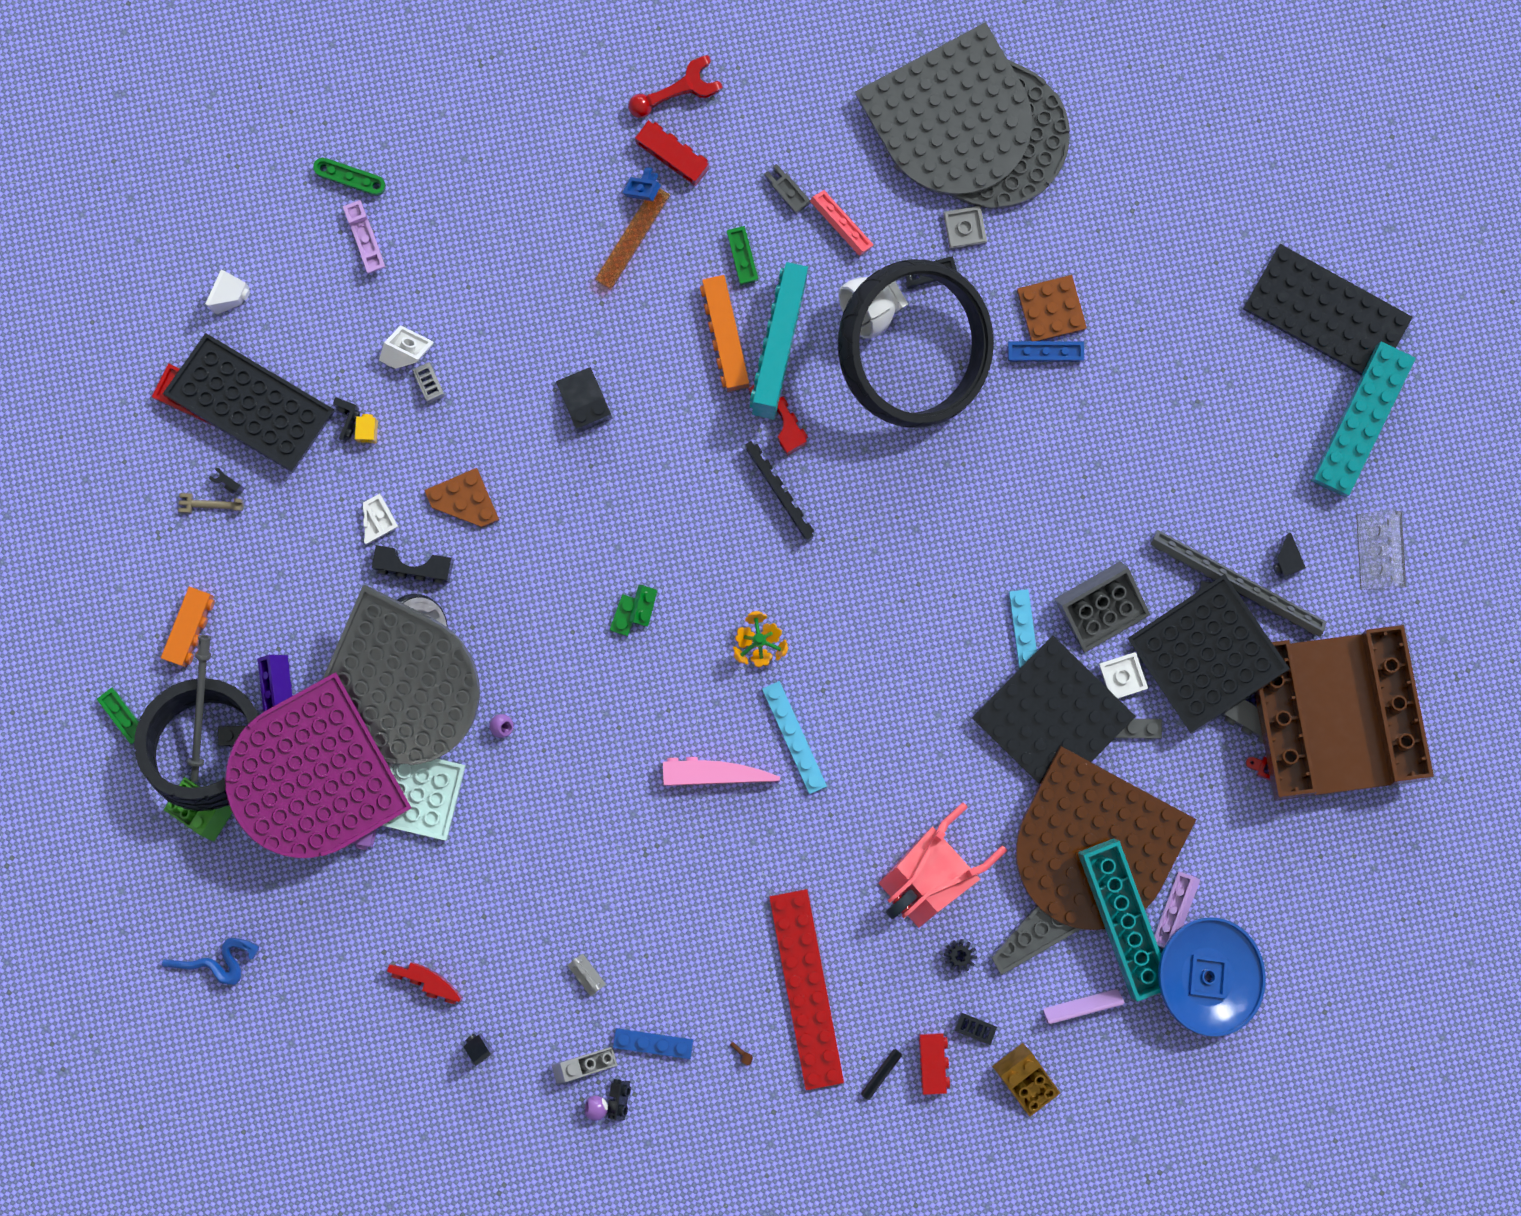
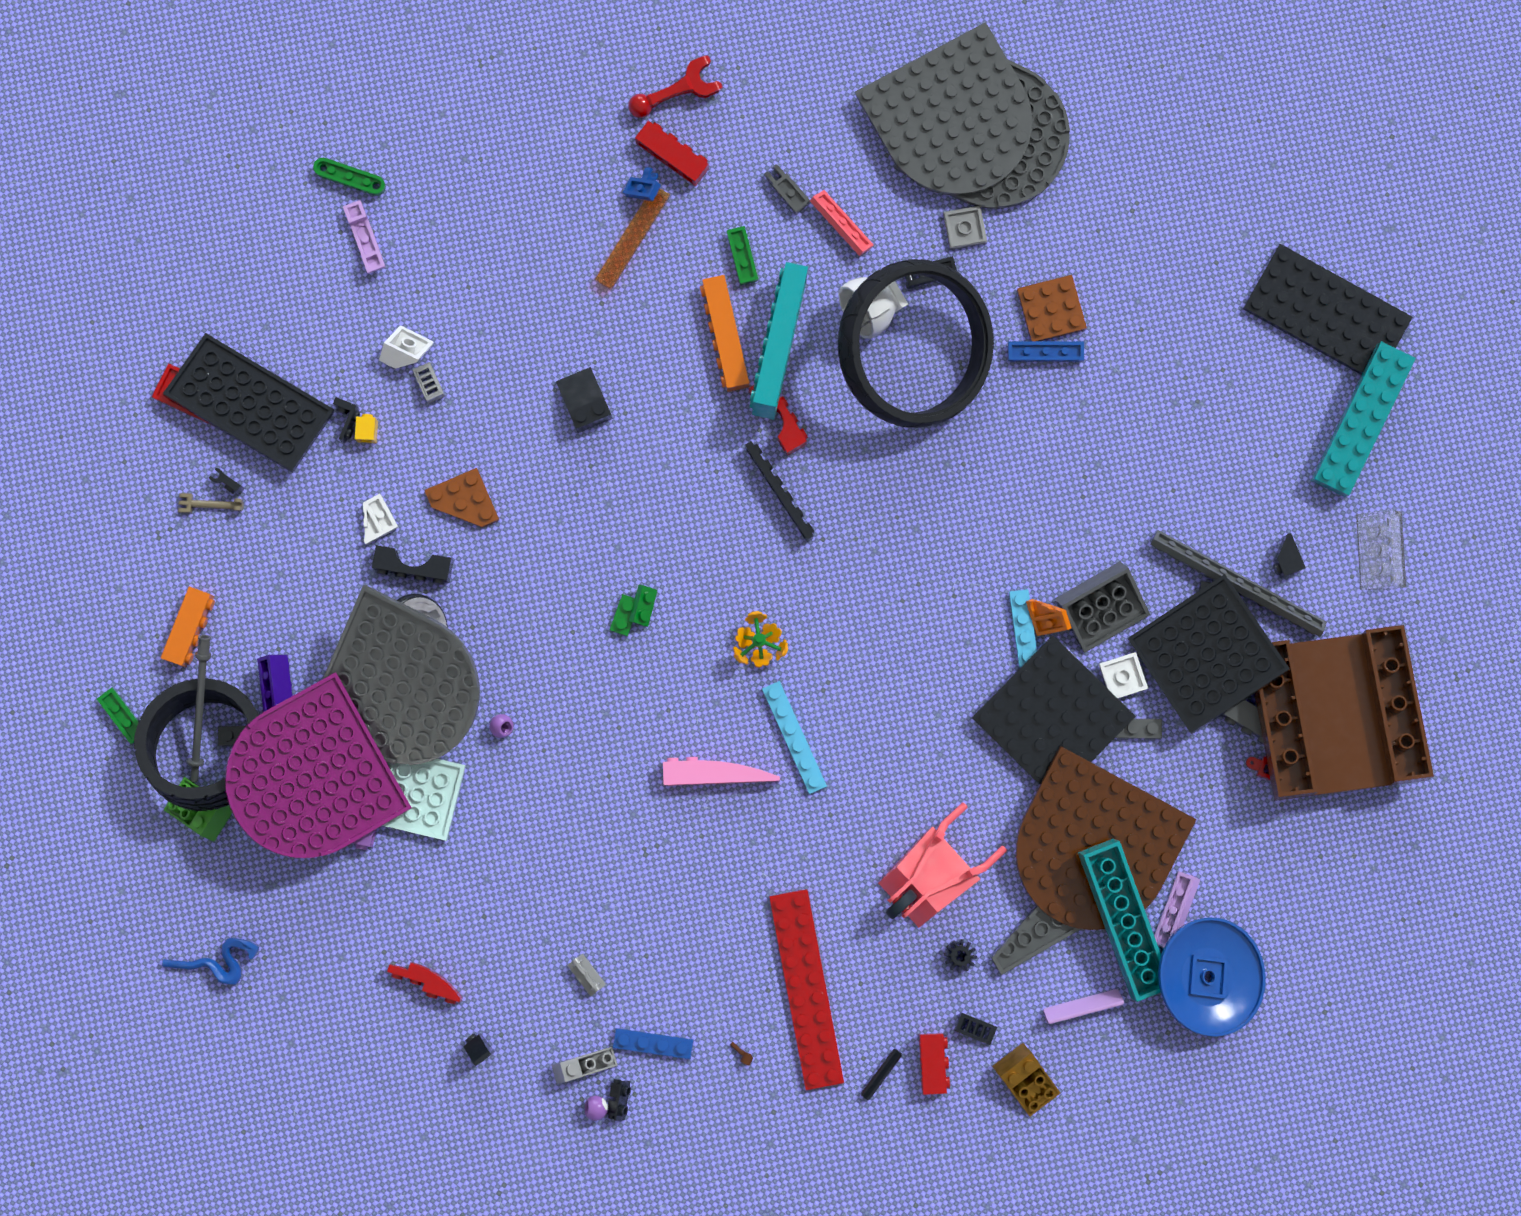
white slope [206,270,250,314] -> none
none -> orange wing [1026,599,1072,636]

